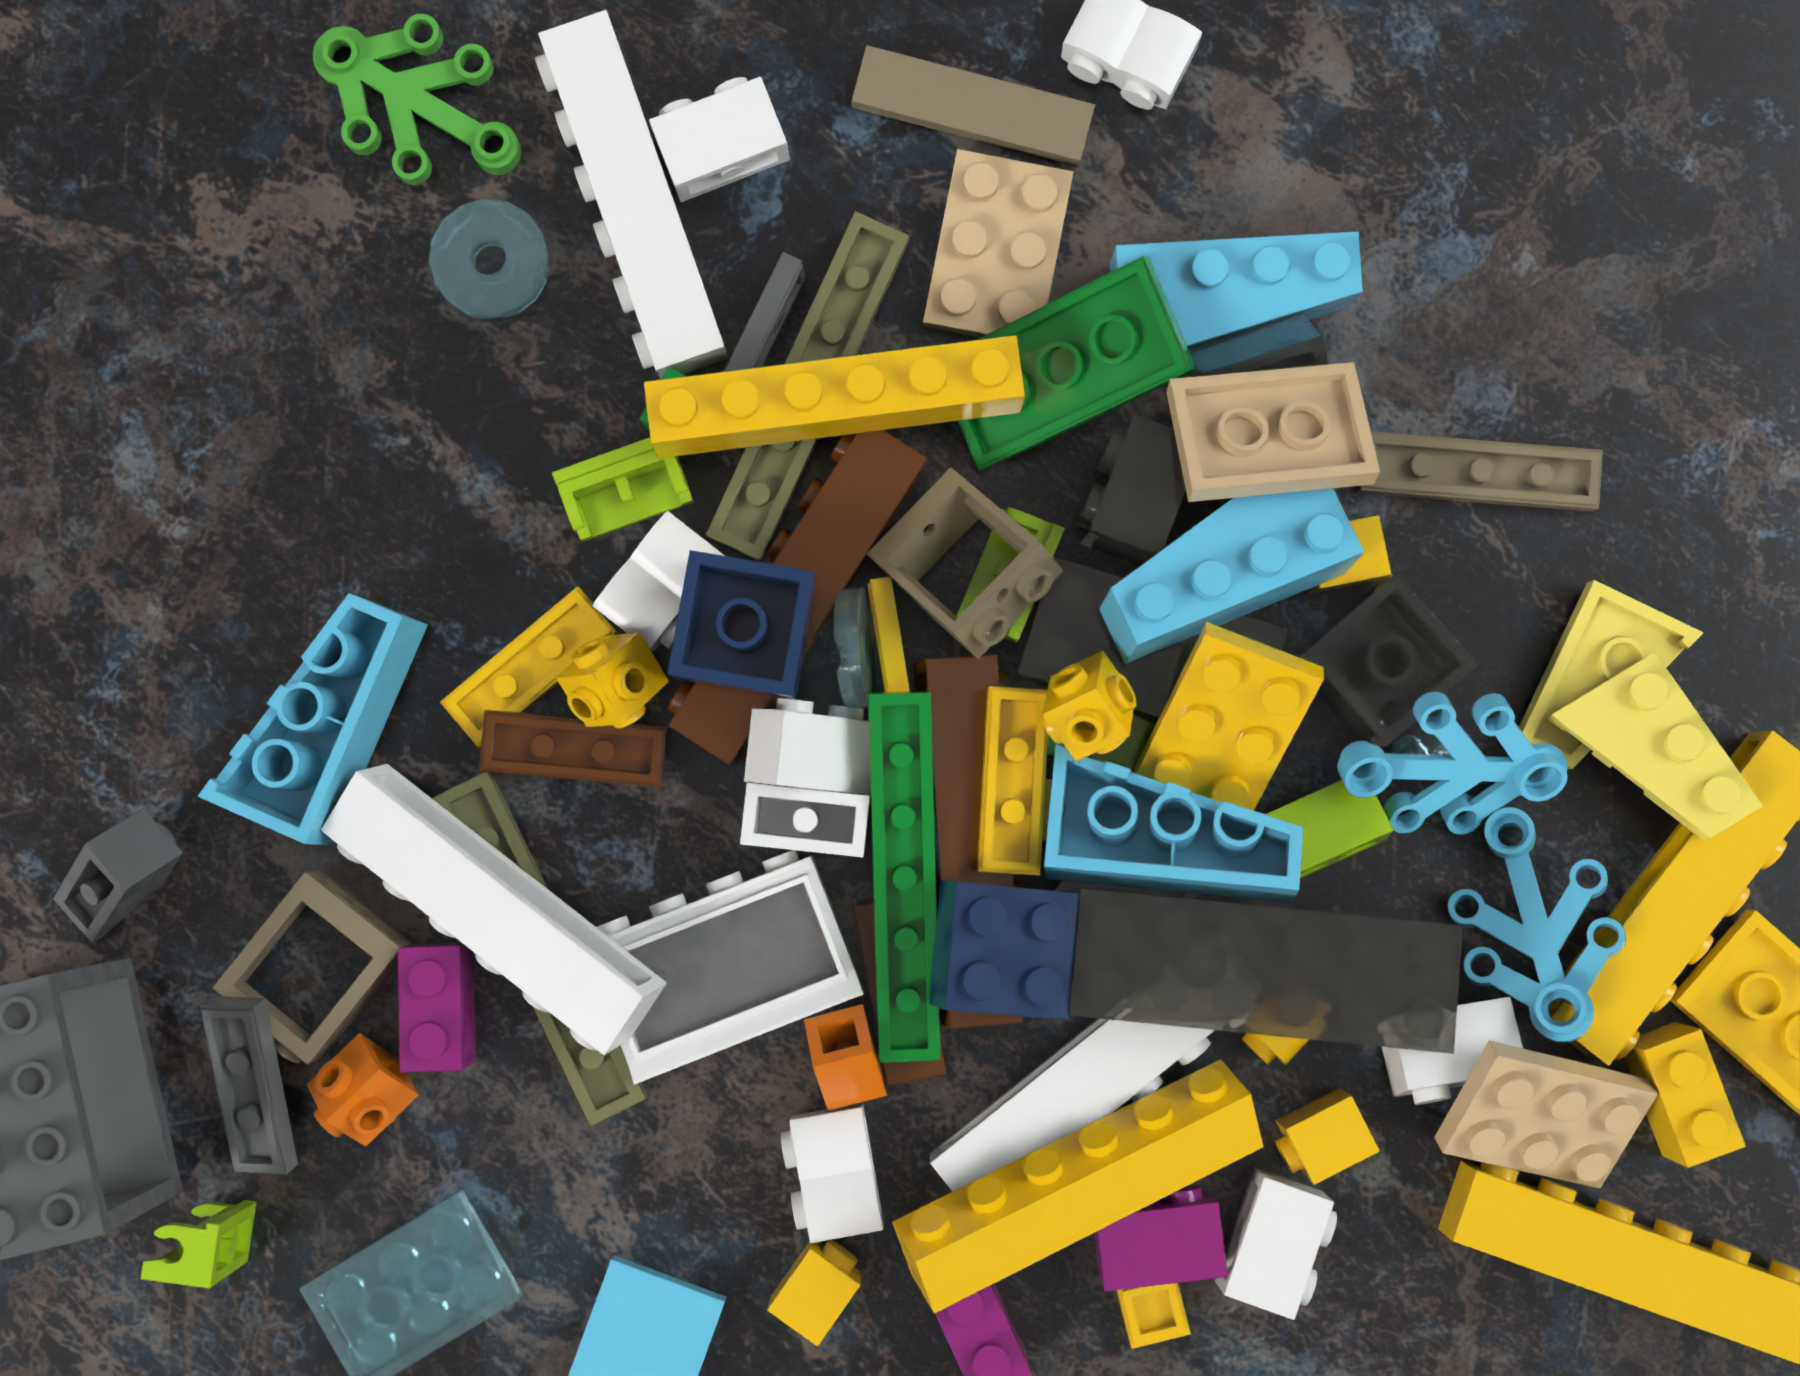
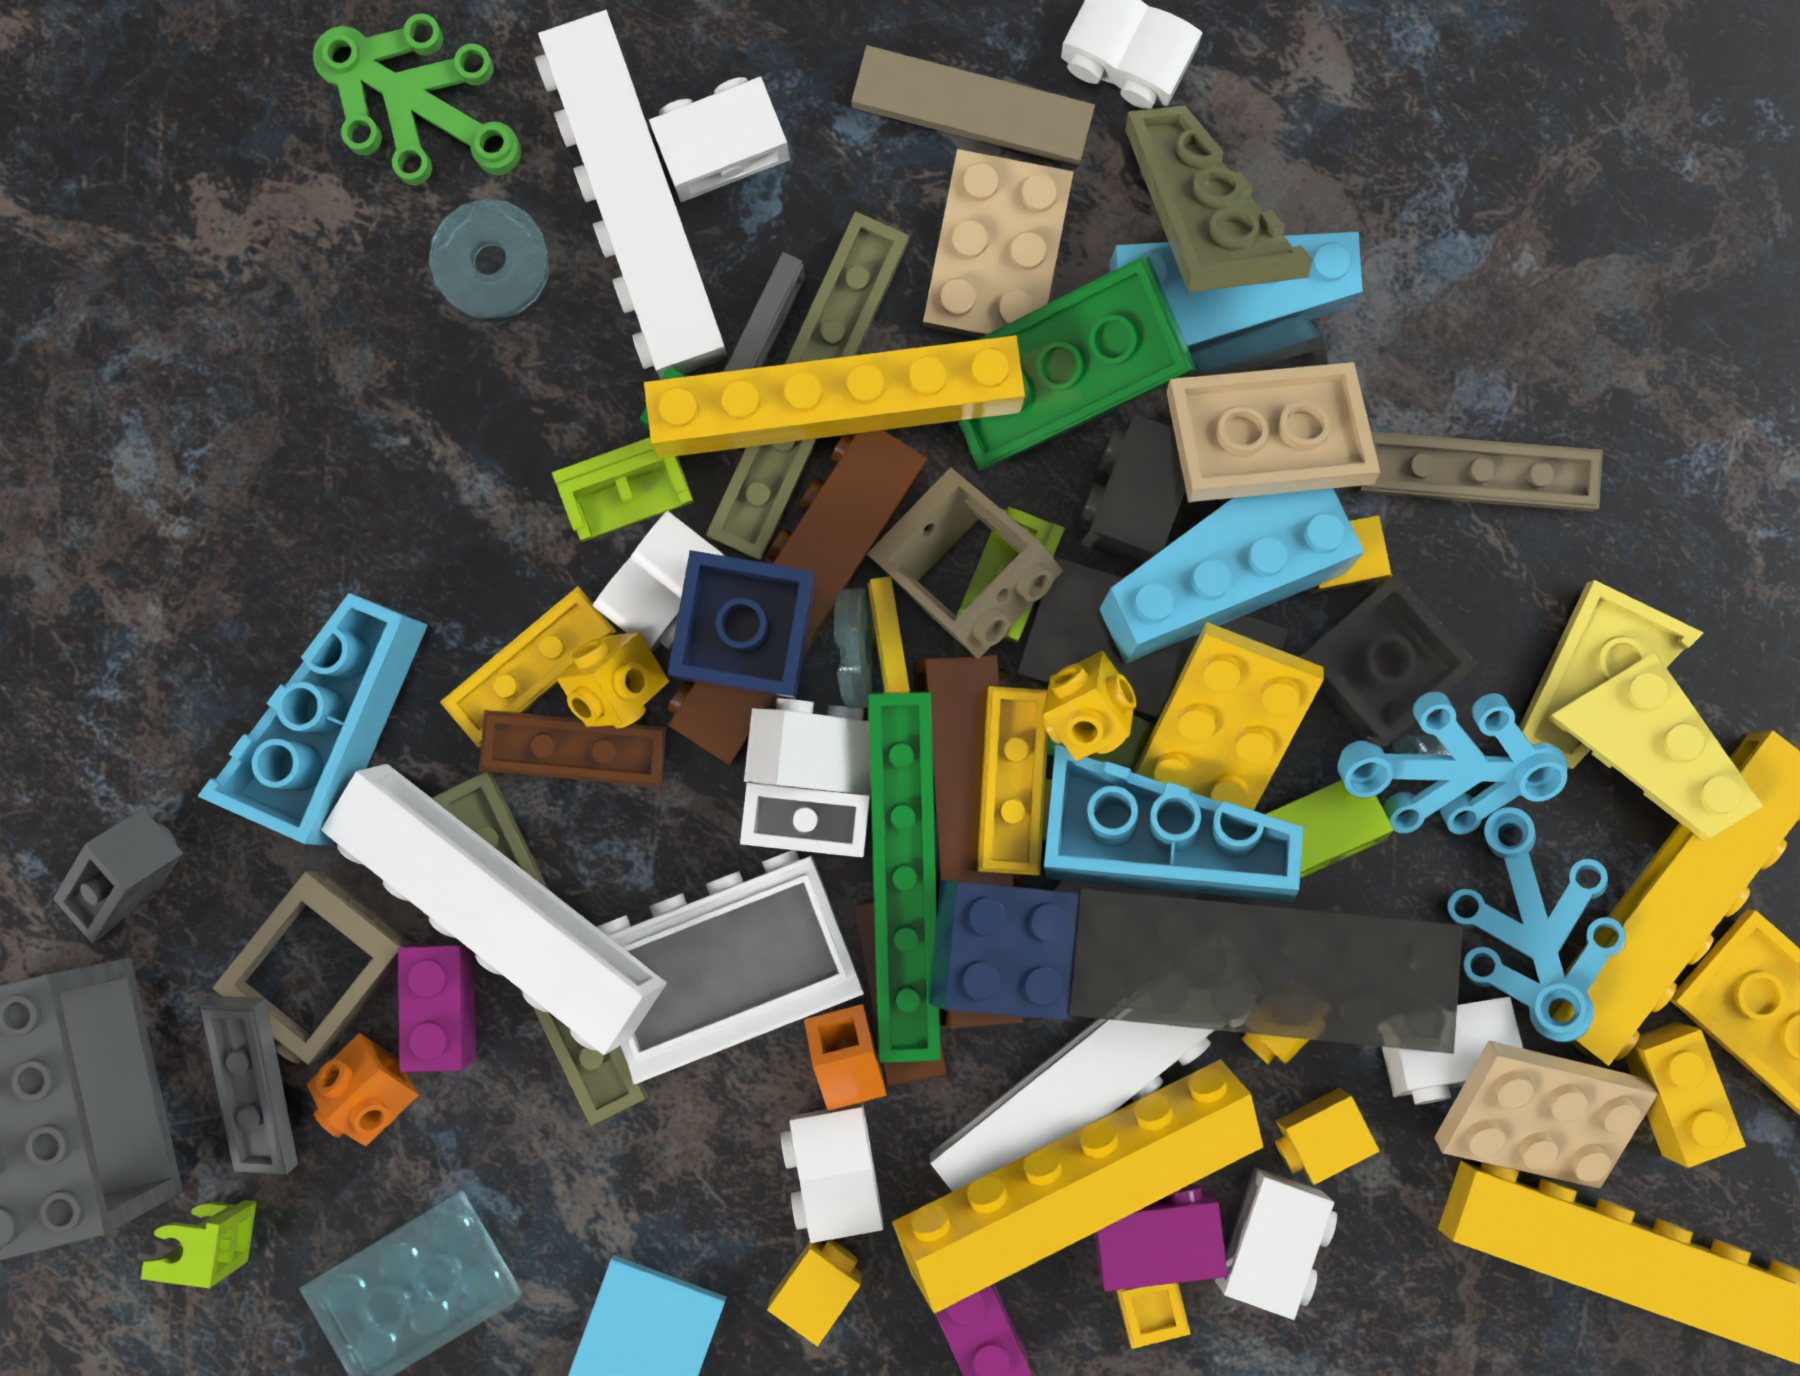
none -> olive wing [1126,105,1312,293]

